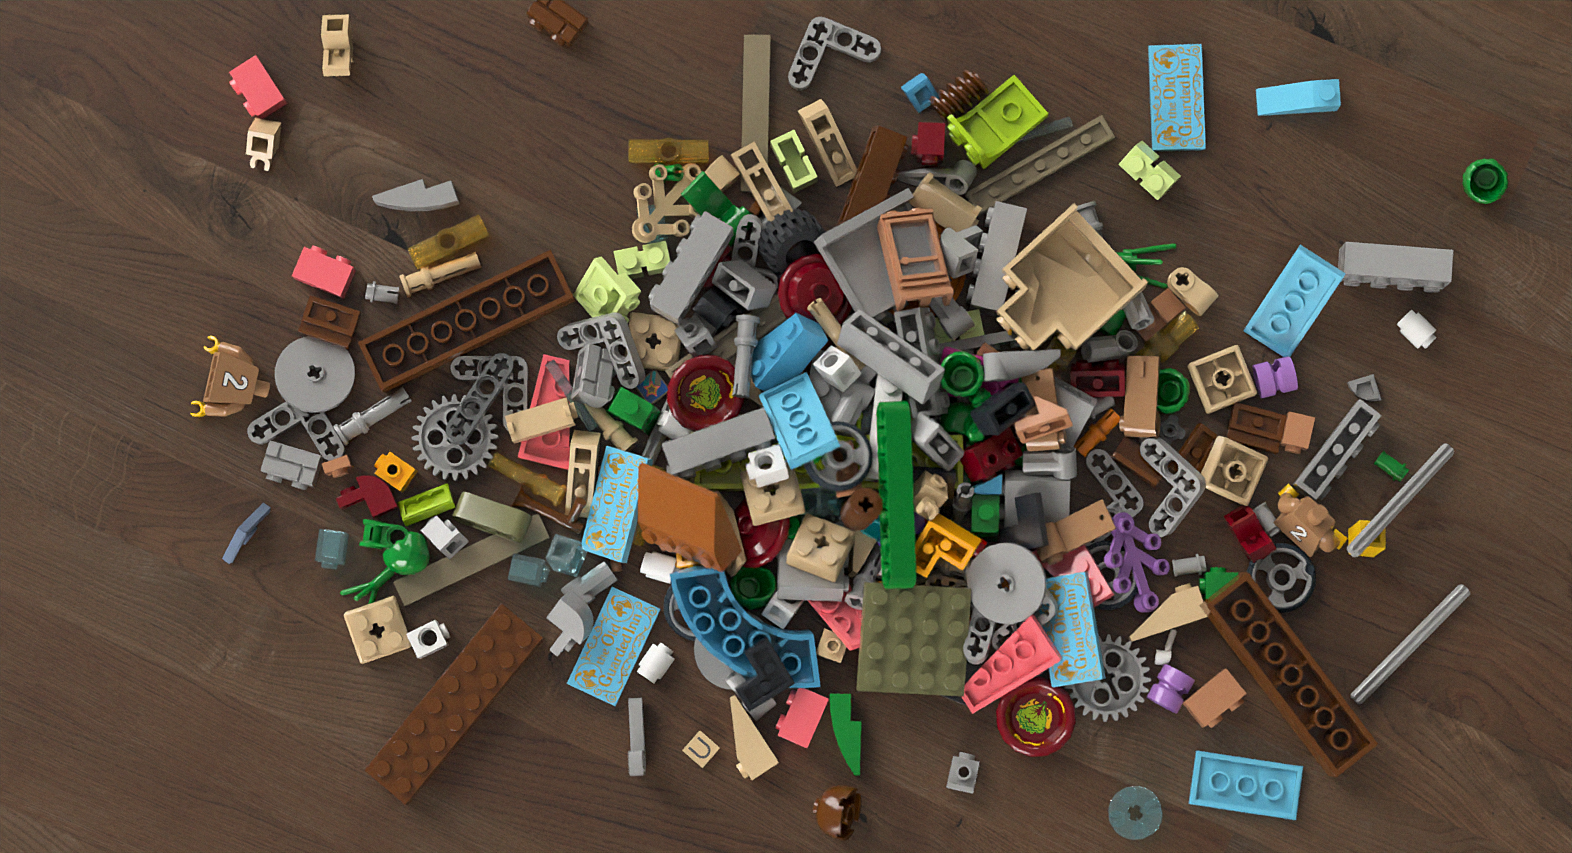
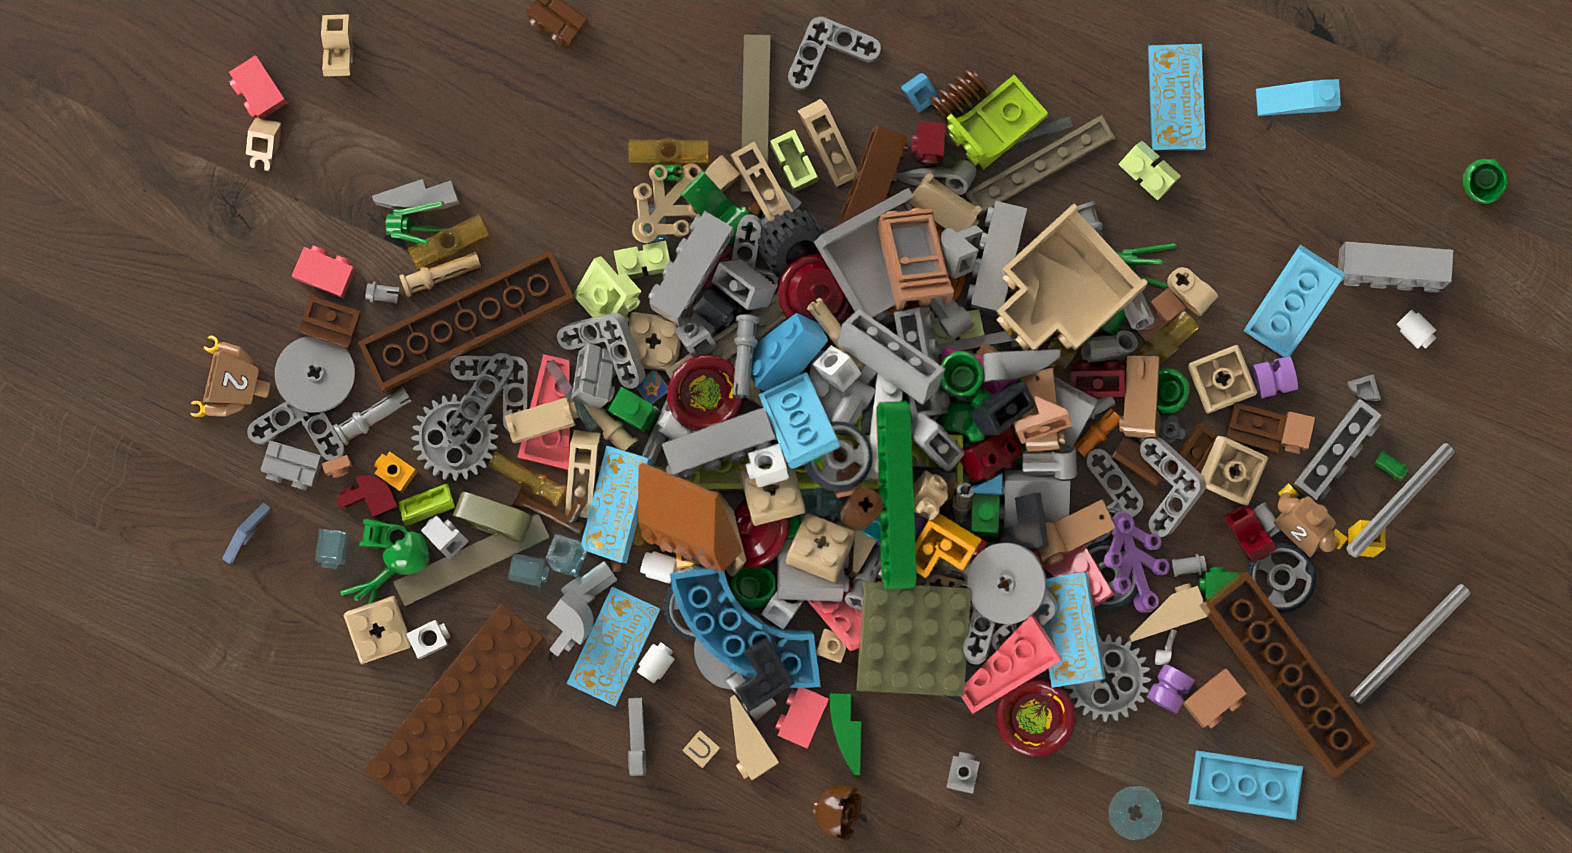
none -> green plant [385,201,447,245]

